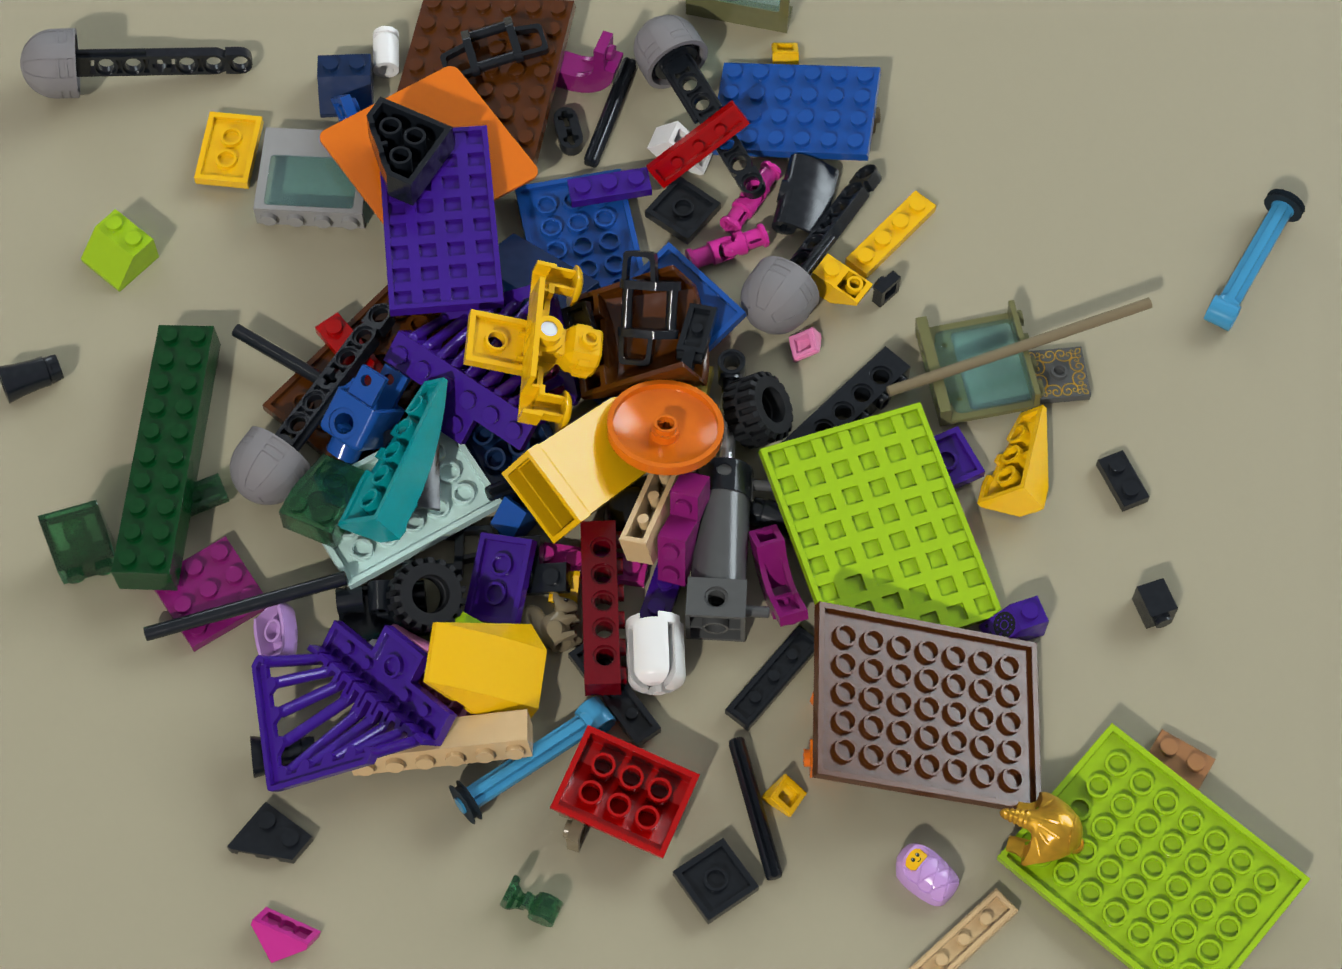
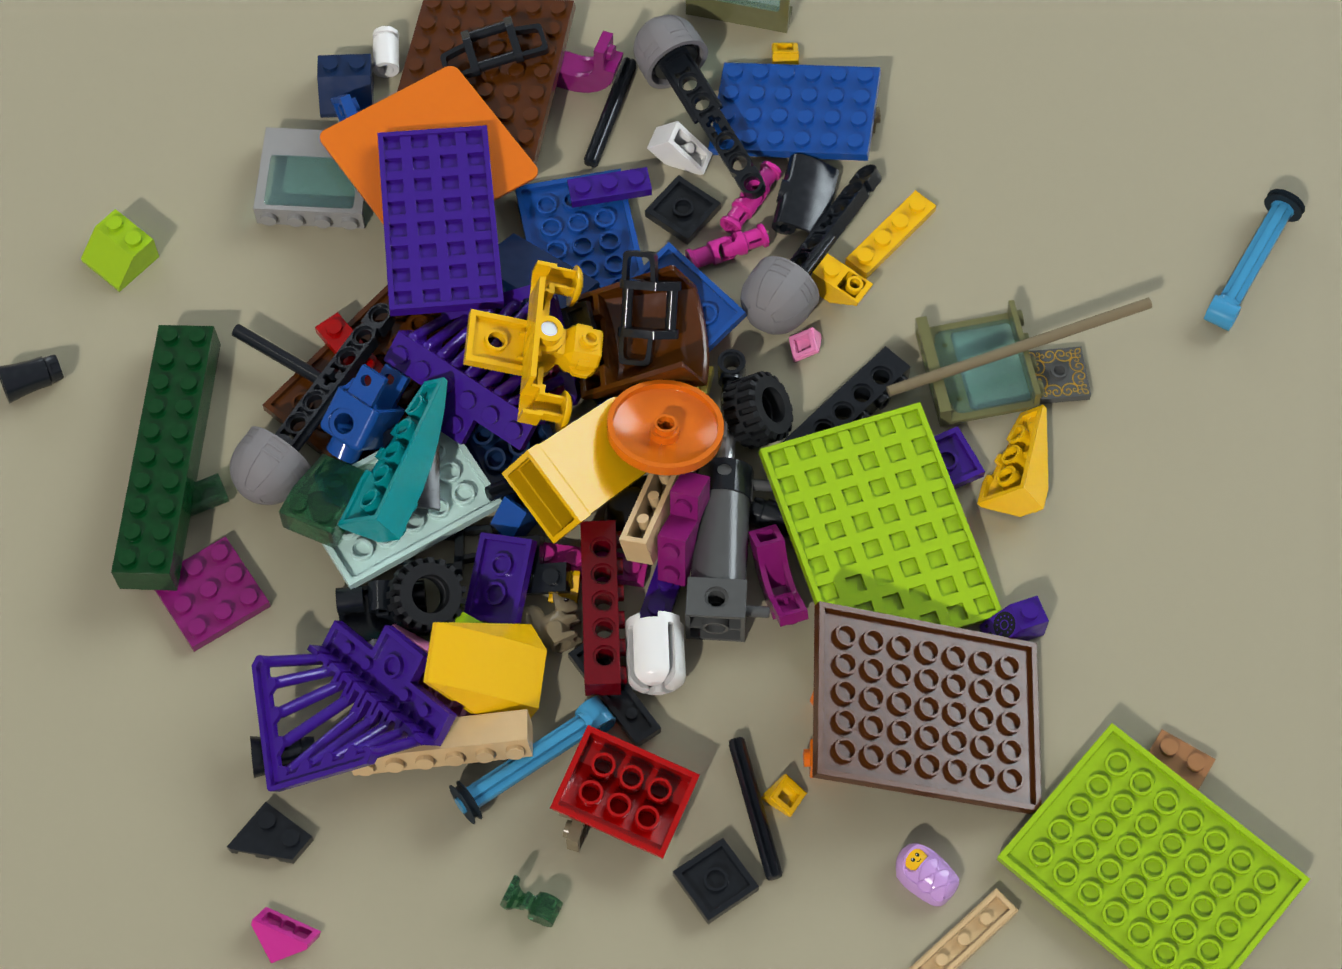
piece [20,28,253,99] -> none
clear green slope [38,500,116,584] -> none
black piece [143,571,348,641] -> none
yellow plate [194,111,264,189] -> none
lavender piece [253,603,298,656] -> none
black brick [366,97,454,206] -> none
black beam [554,107,583,156] -> none
red plate [646,100,750,189] -> none
black hinge [676,303,718,371] -> none
black tile [725,625,814,731] -> none
black plate [872,271,901,308] -> none
pearl gold piece [1000,792,1084,866] -> none
black plate [1096,450,1150,512] -> none
black brick [1132,578,1178,629] -> none

